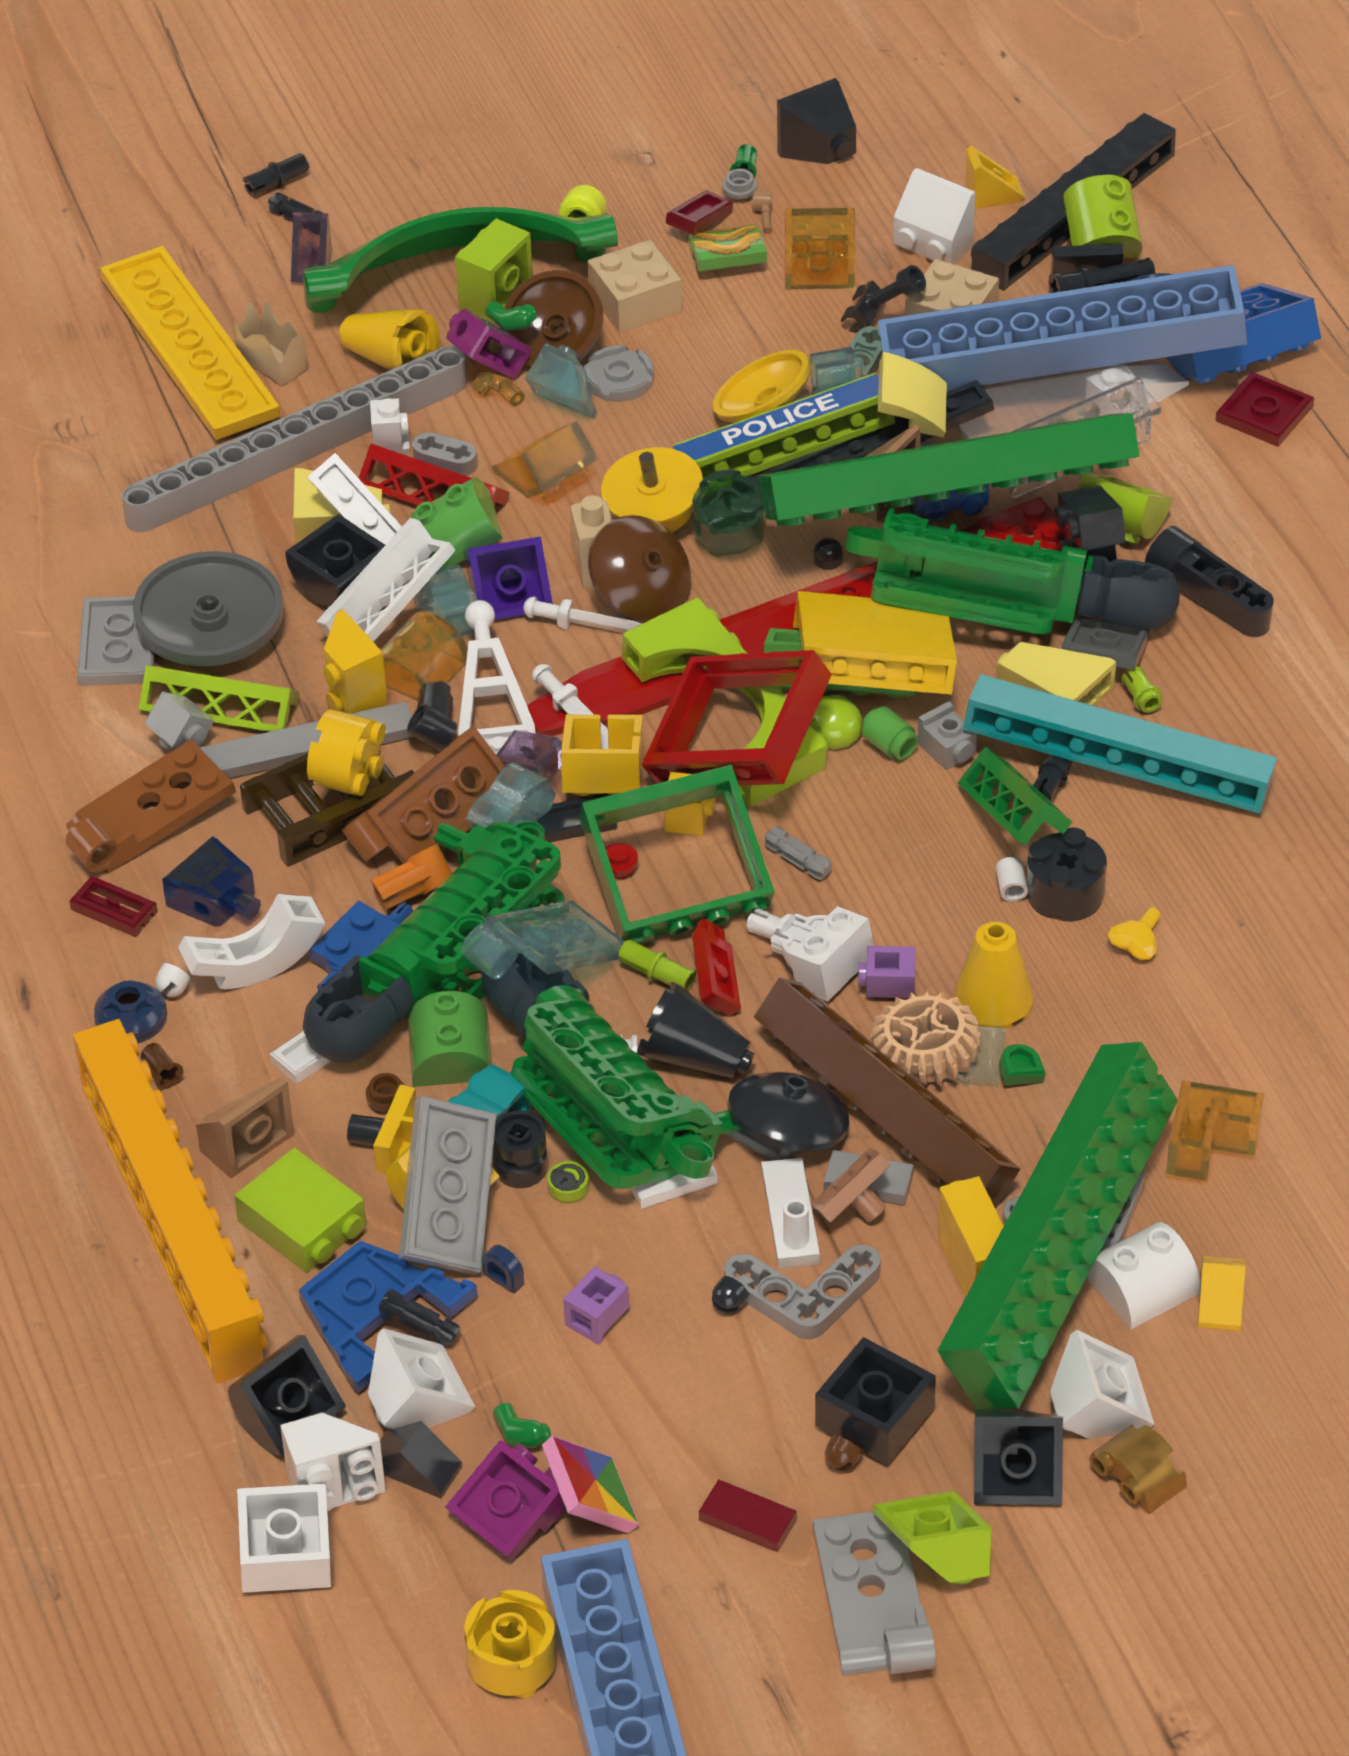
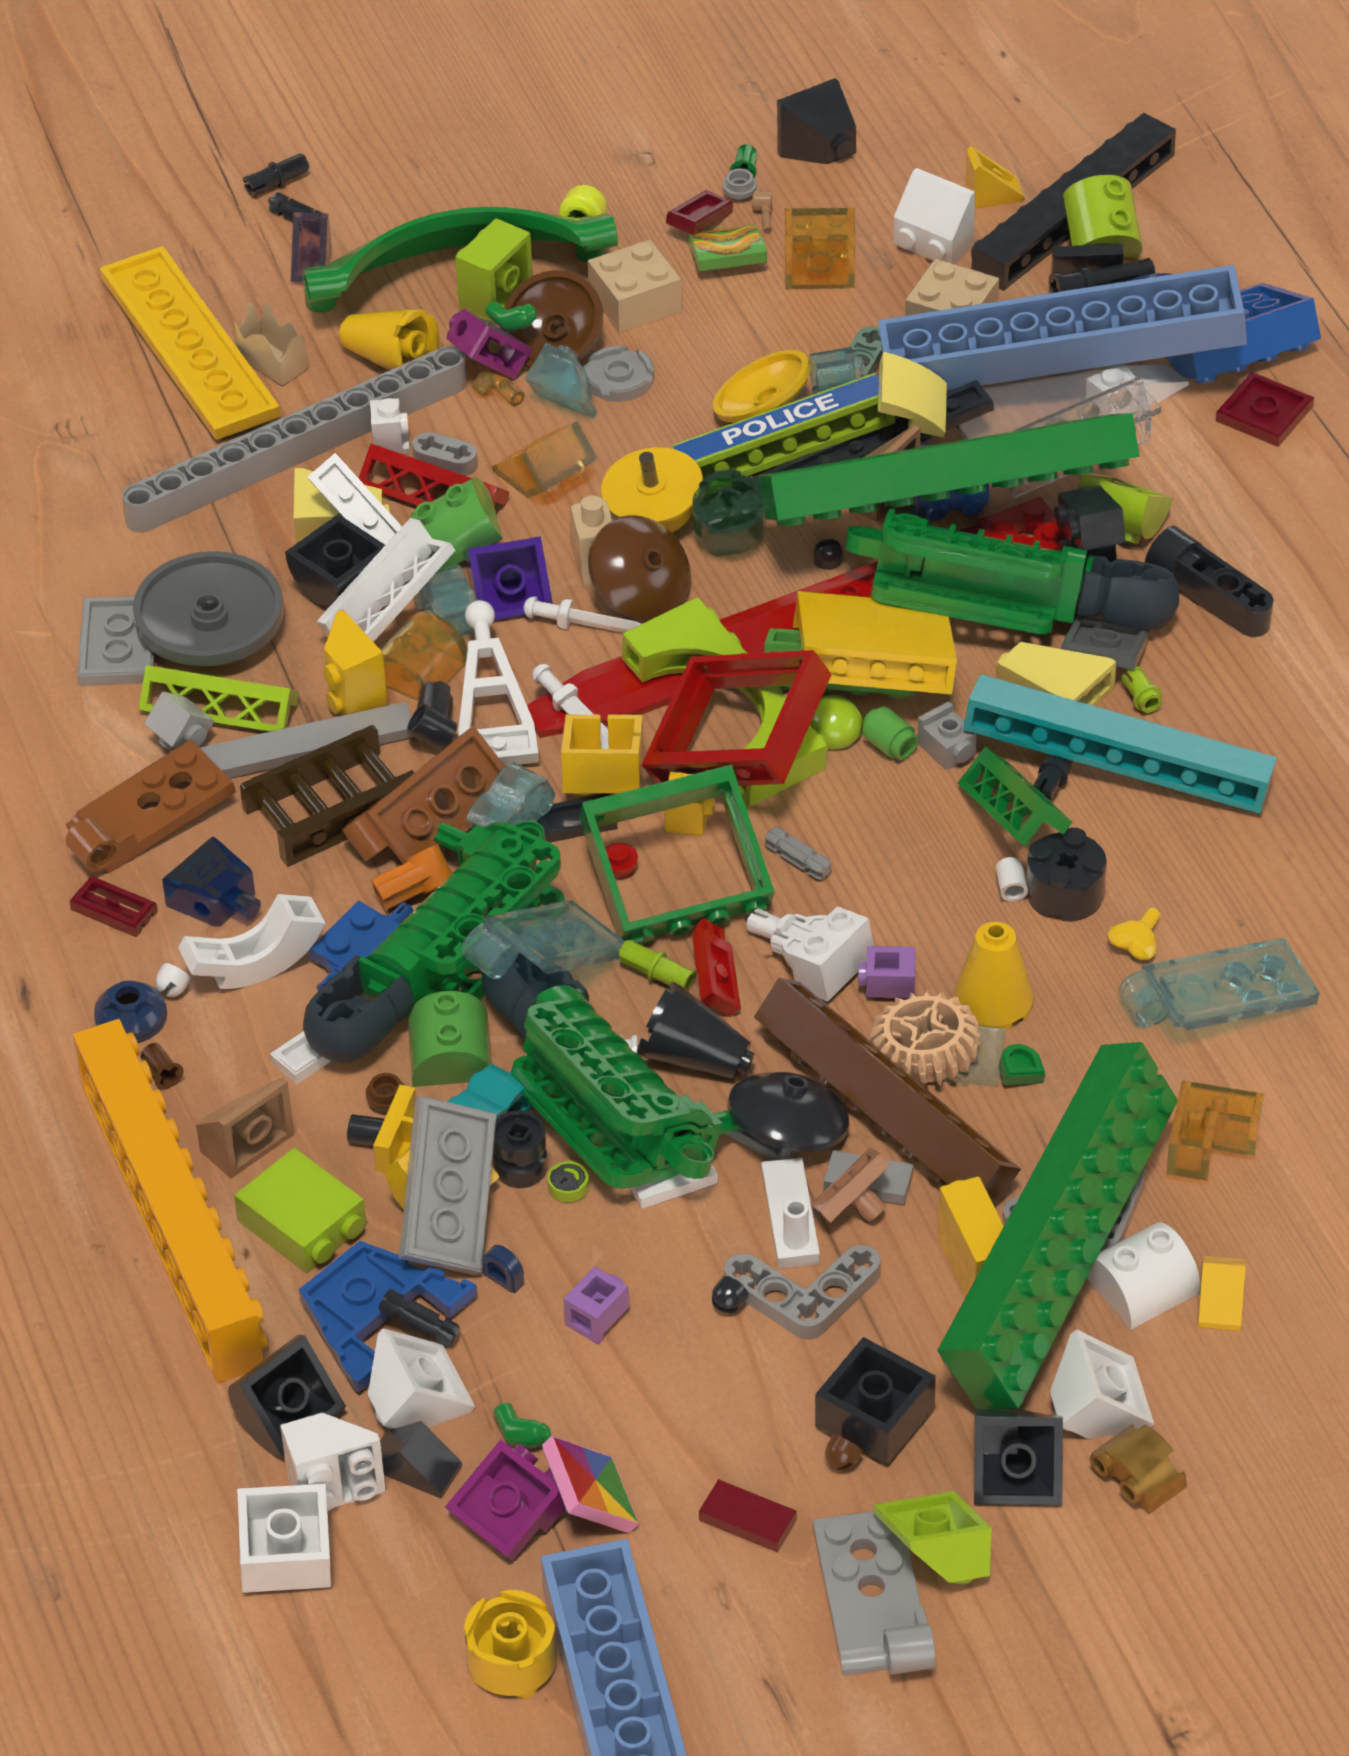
yellow brick [307,709,386,796] -> none
slope [496,730,562,792] -> none
black bar [841,265,926,333] -> none
none -> clear light blue hinge [1118,937,1320,1030]

